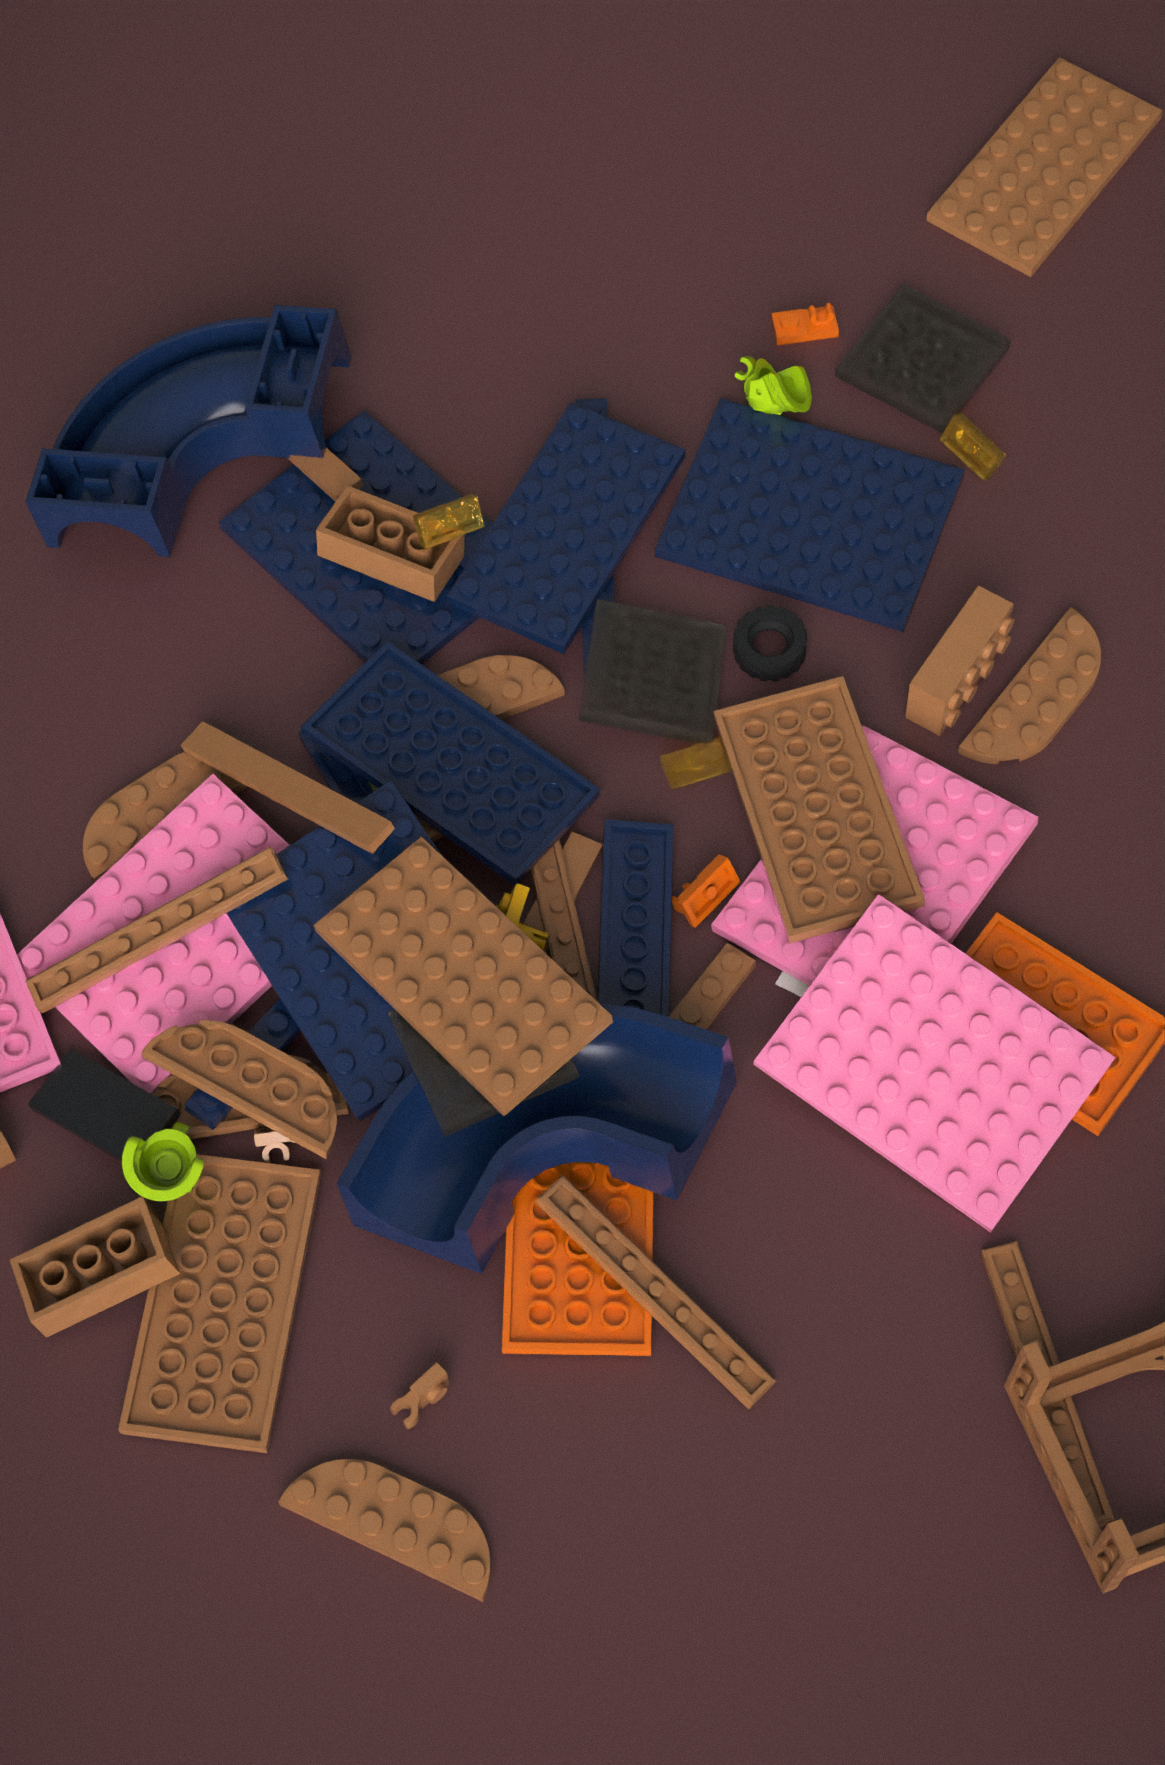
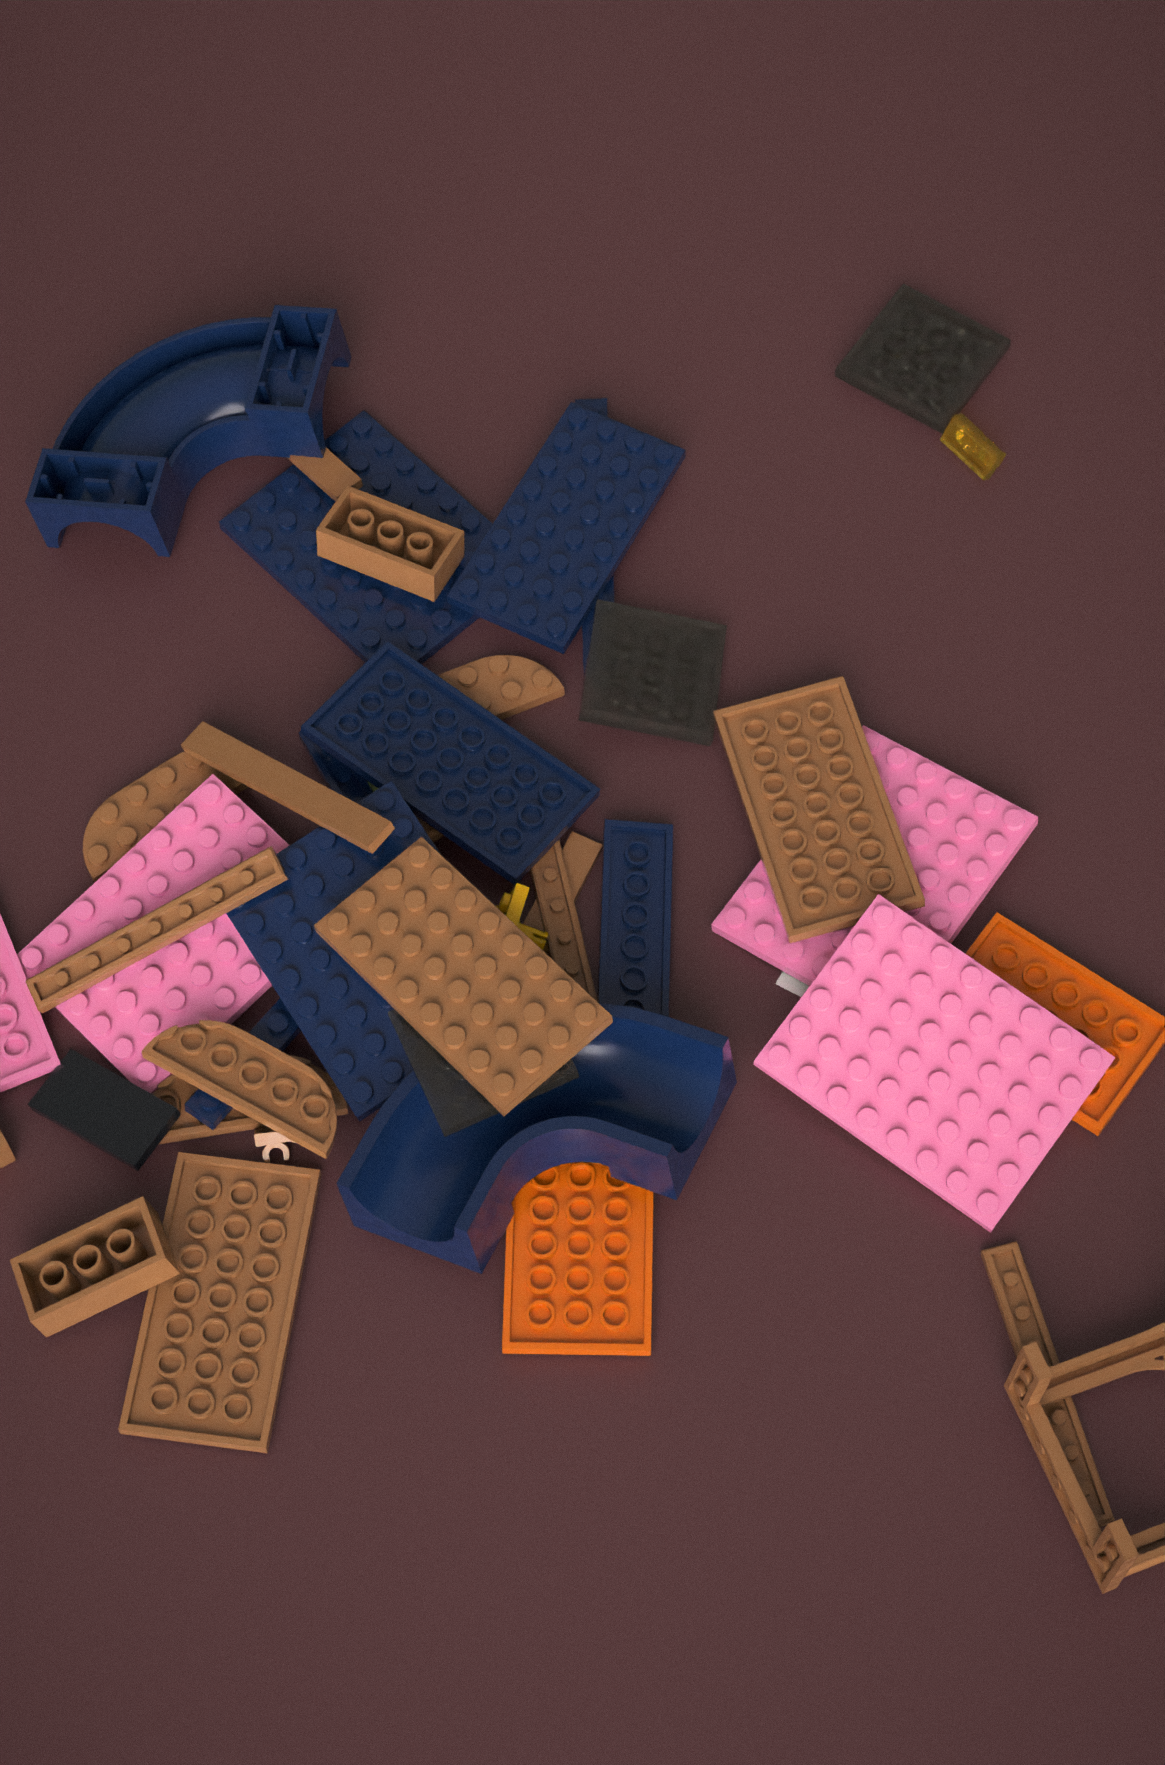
lime helmet [122,1122,204,1201] -> none
medium nougat plate [278,1459,491,1602] -> none
medium nougat plate [390,1362,449,1429] -> none
clear yellow plate [413,494,485,549] -> none
medium nougat tile [536,1175,776,1409] -> none
dark blue plate [655,398,965,632] -> none
clear yellow plate [660,737,731,790] -> none
medium nougat plate [669,942,756,1029] -> none
orange plate [671,854,741,928] -> none
black tyre [733,605,807,682] -> none
lime helmet [735,356,812,415] -> none
orange plate [771,303,839,346] -> none
medium nougat brick [905,585,1015,736] -> none
medium nougat plate [926,57,1163,277] -> none
medium nougat plate [958,607,1101,764] -> none

